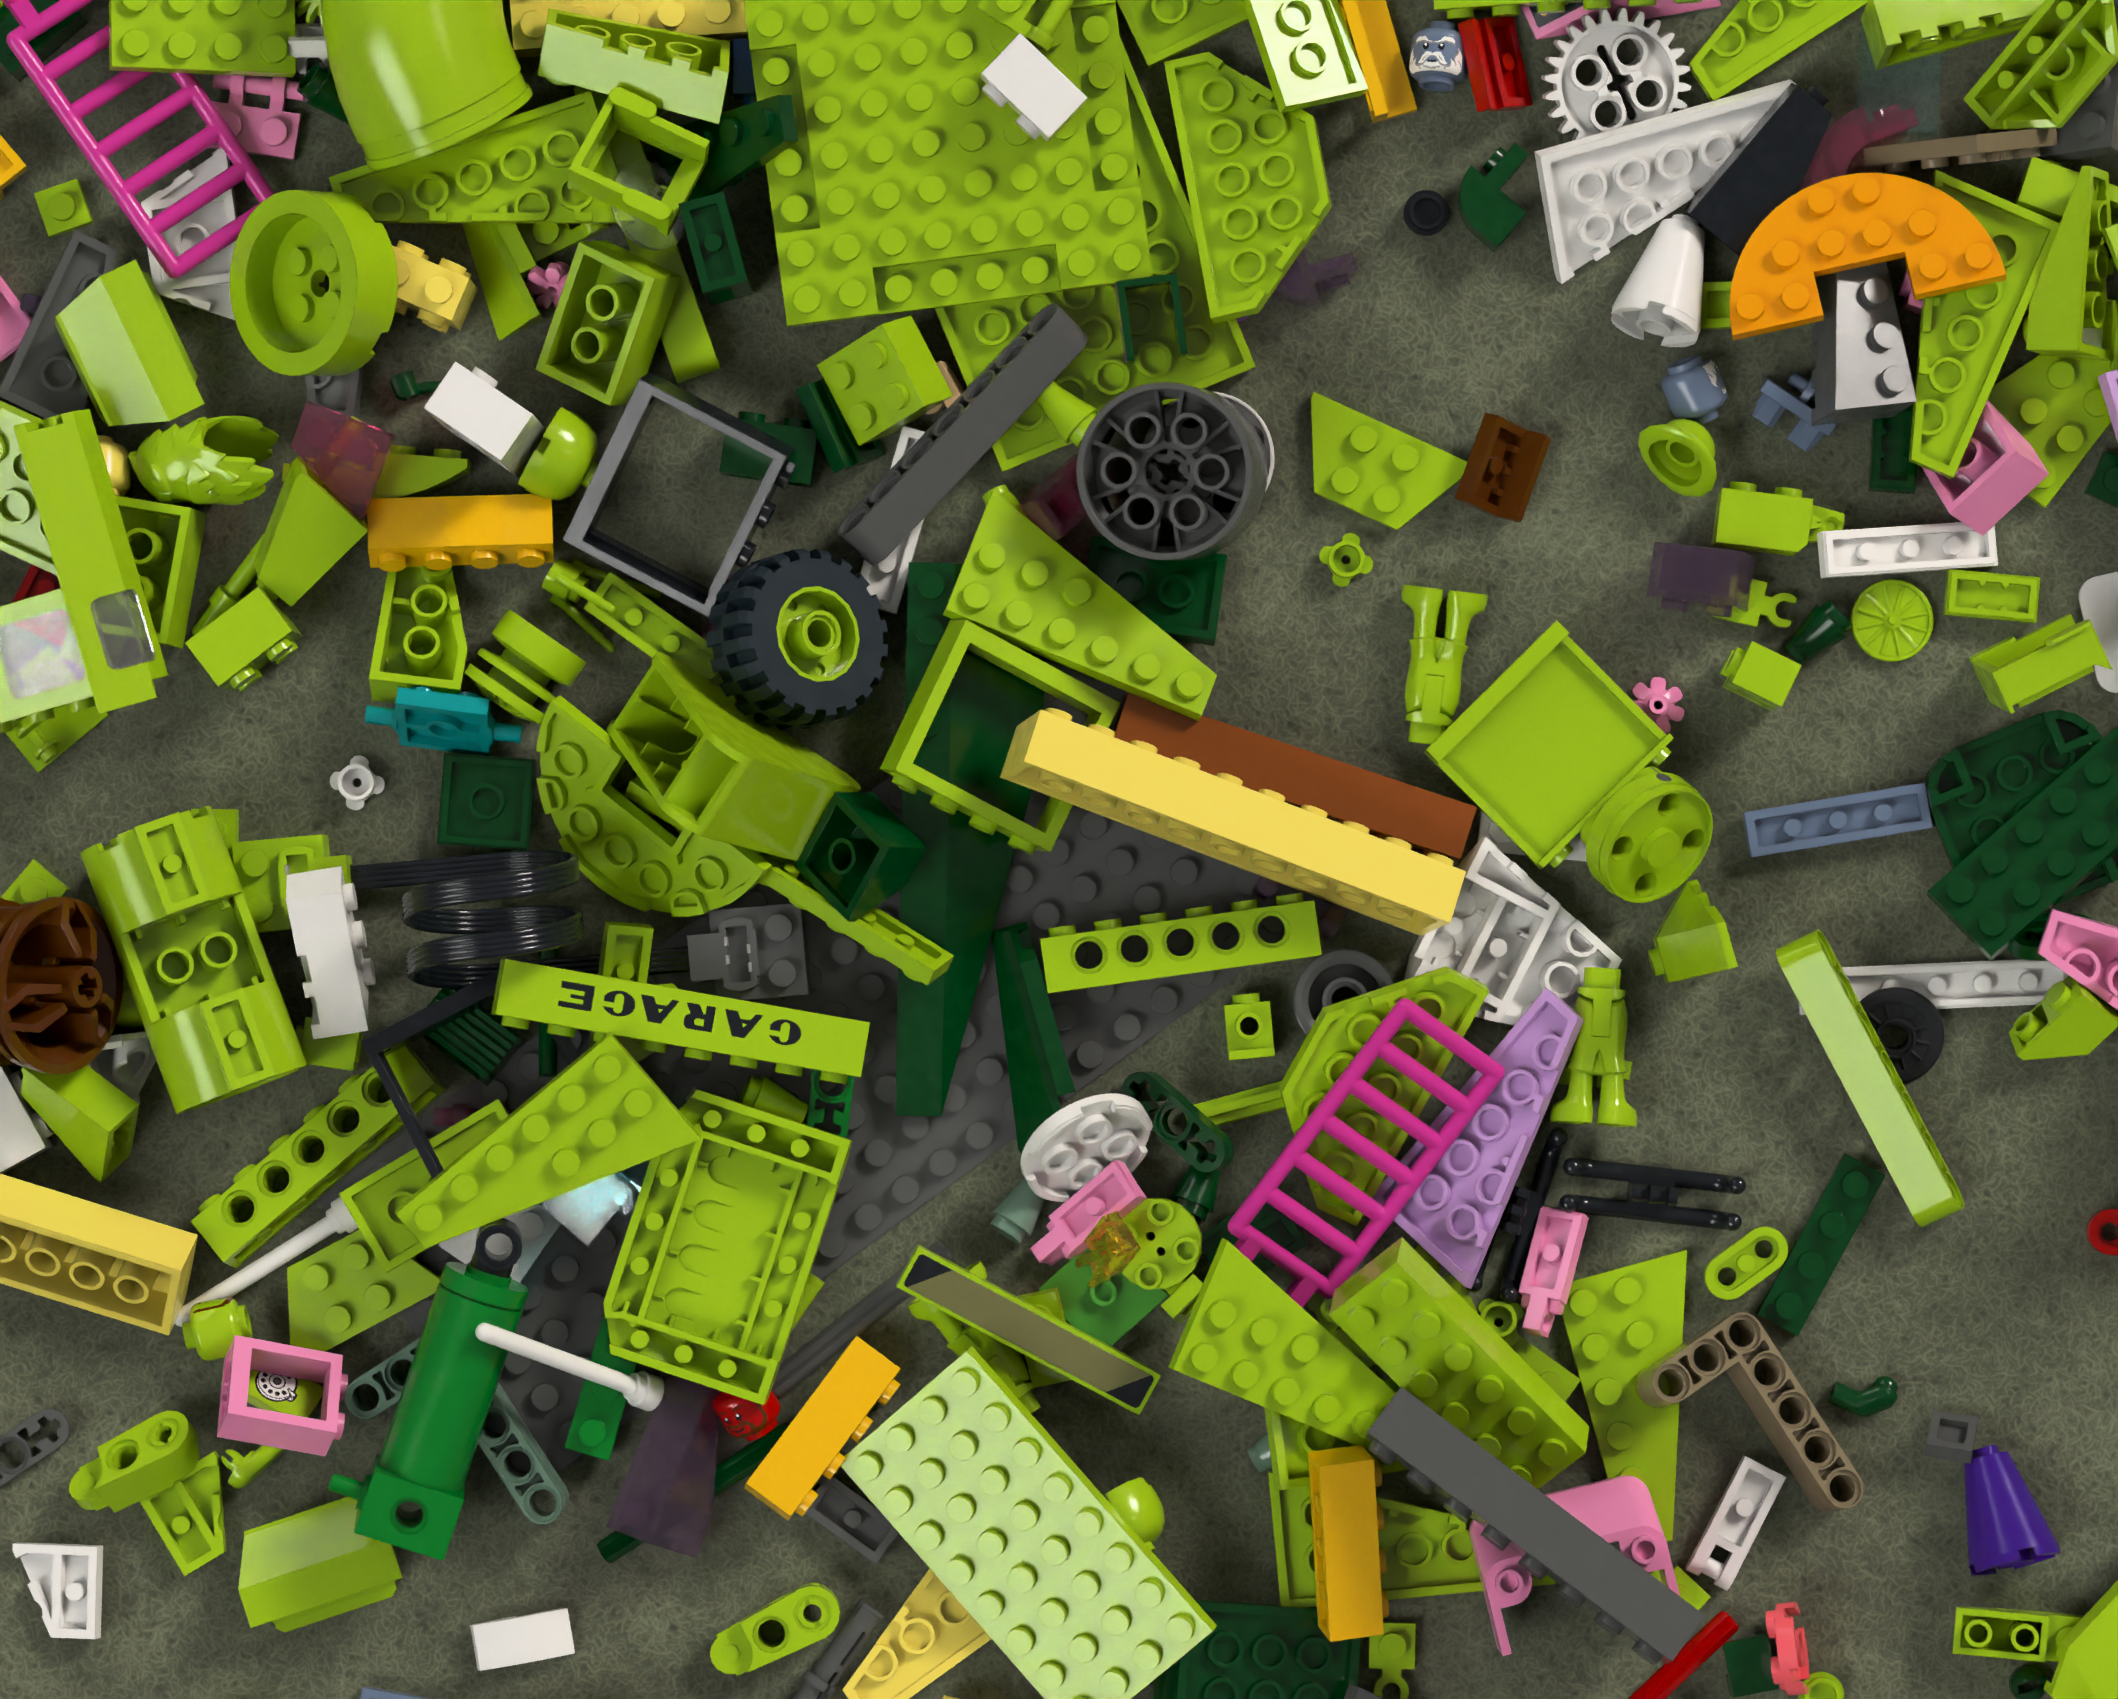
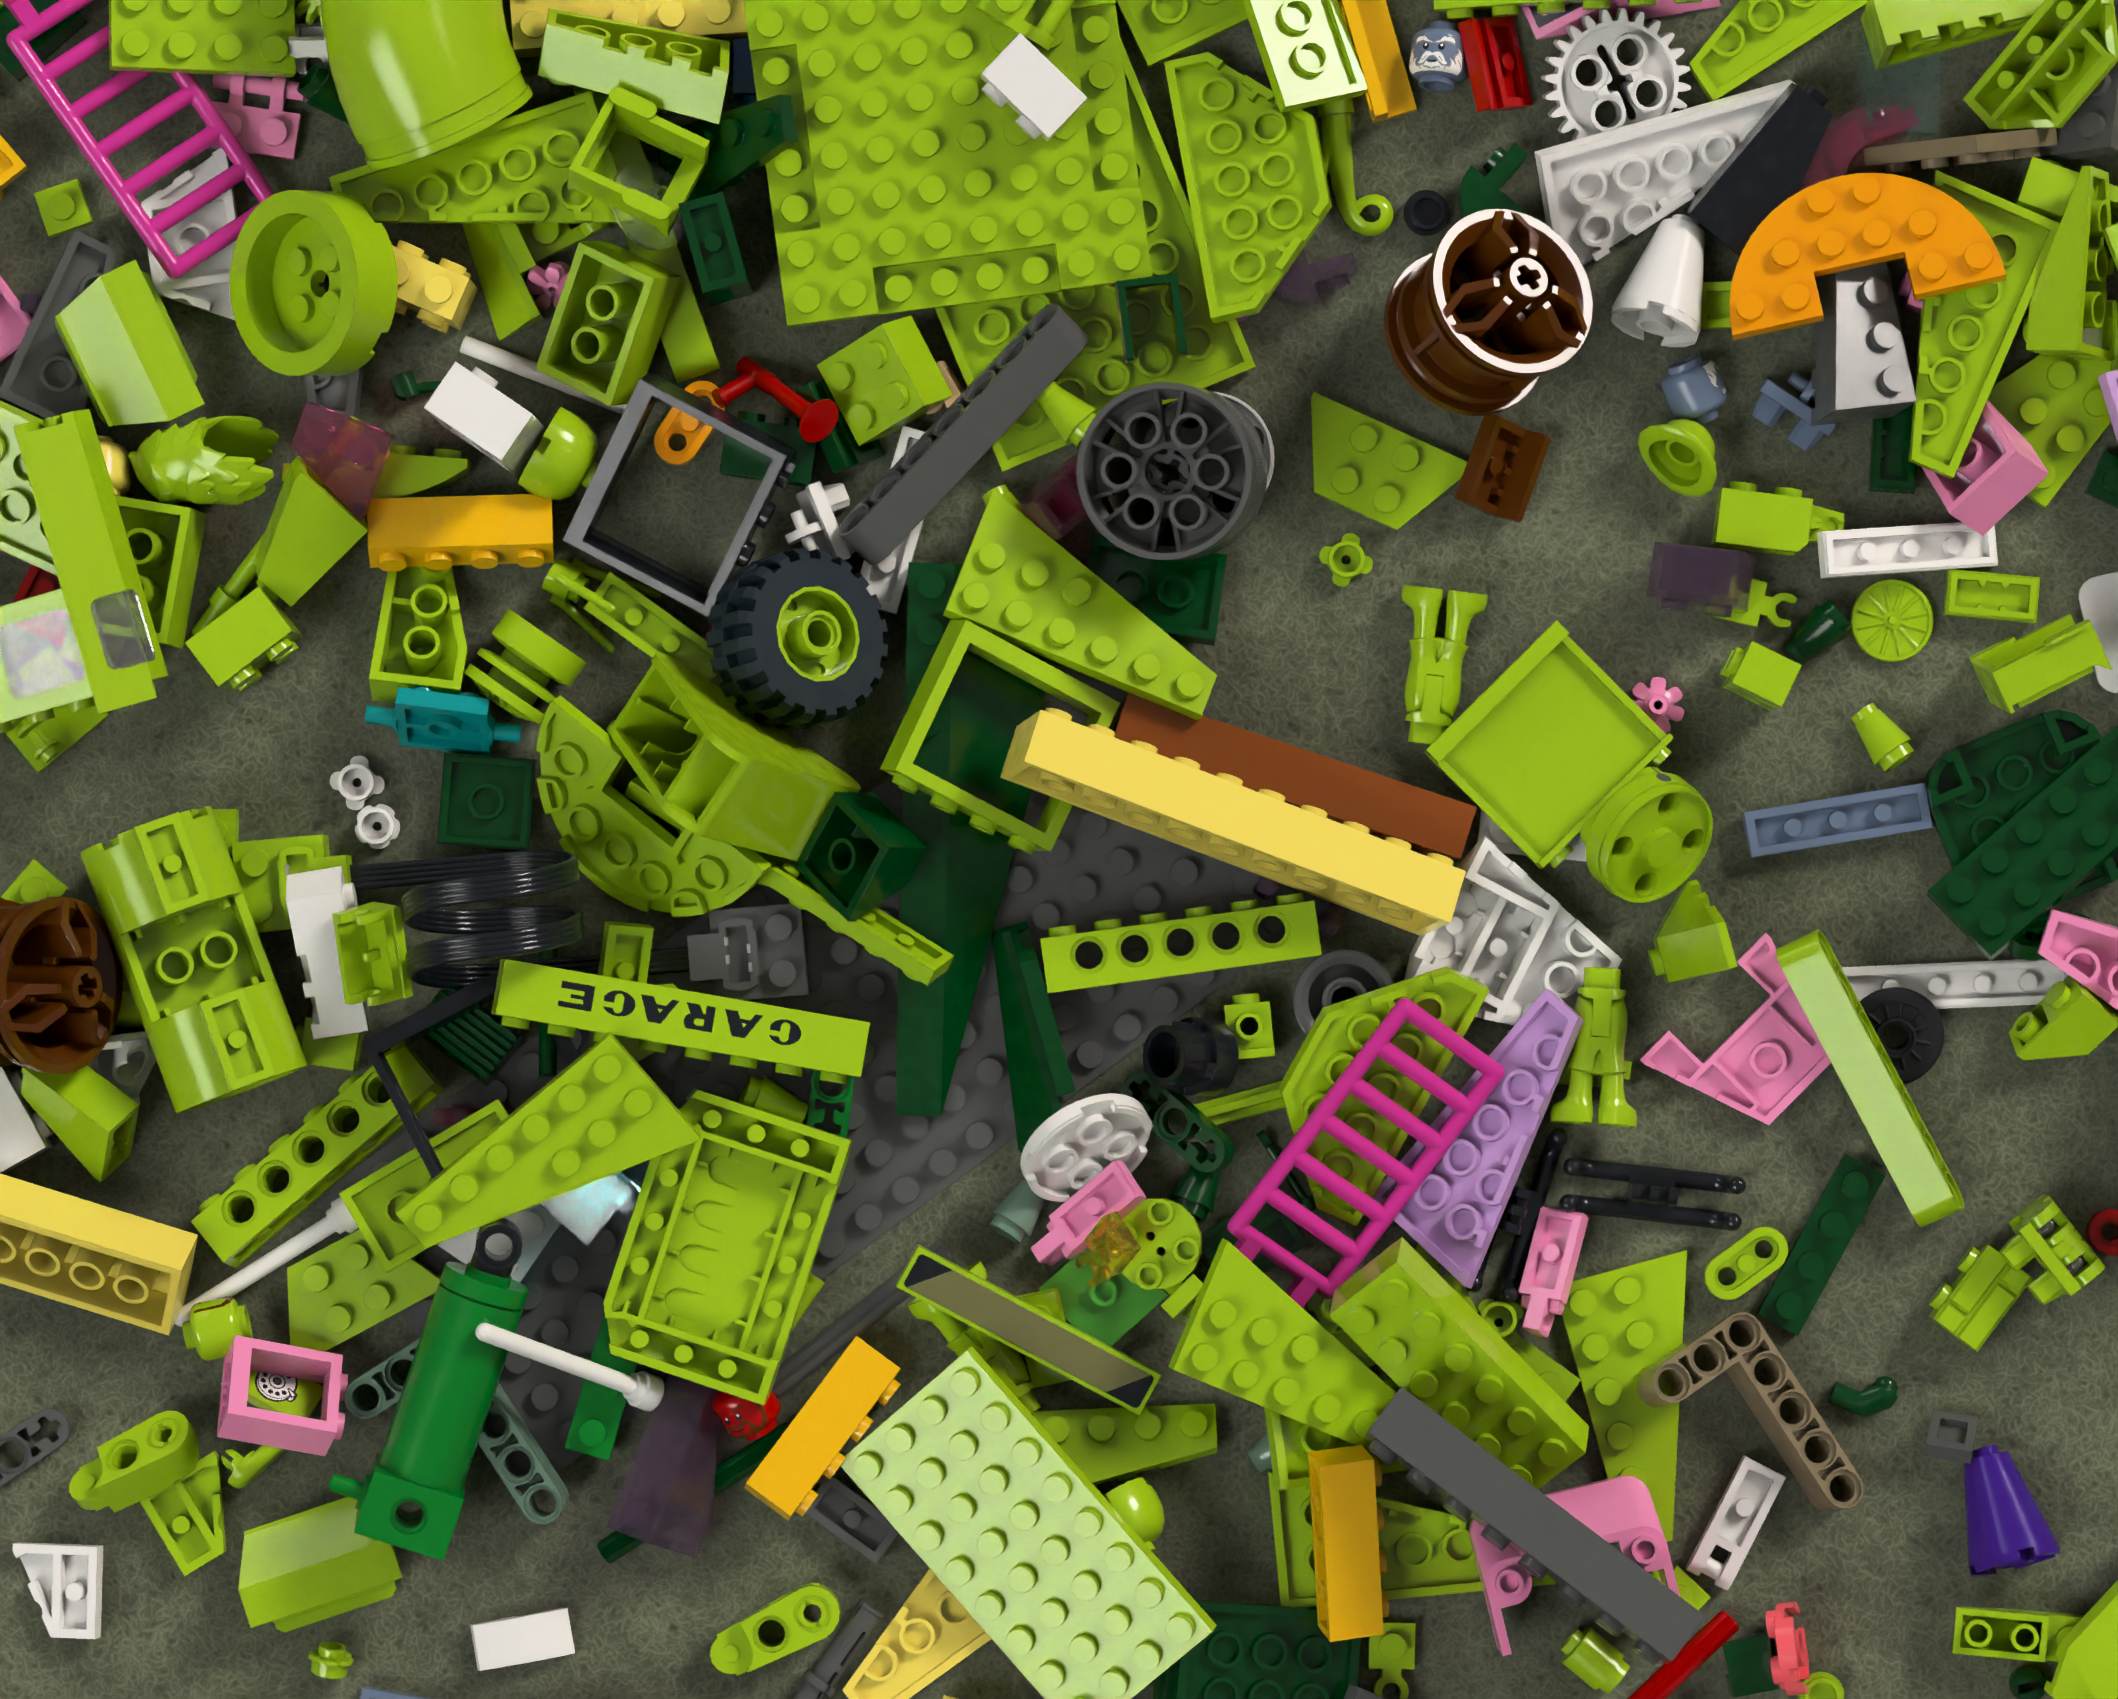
none -> lime plate [308,1641,354,1679]
none -> lime hinge [332,901,413,1006]
none -> white plate [355,804,400,849]
none -> white bar [460,335,627,415]
none -> light orange plate [654,381,726,466]
none -> red piece [712,356,838,442]
none -> white hips [785,481,856,561]
none -> lime wing [1032,1403,1218,1485]
none -> black piece [1142,1017,1239,1097]
none -> dark green hinge [1256,1130,1316,1212]
none -> lime plant [1317,98,1393,236]
none -> reddish brown wheel [1384,209,1593,416]
none -> lime brick [1560,1627,1630,1694]
none -> bright pink wing [1639,932,1831,1125]
none -> lime cone [1851,703,1915,773]
none -> lime brick [1928,1244,2033,1352]
none -> lime hips [1999,1194,2106,1305]

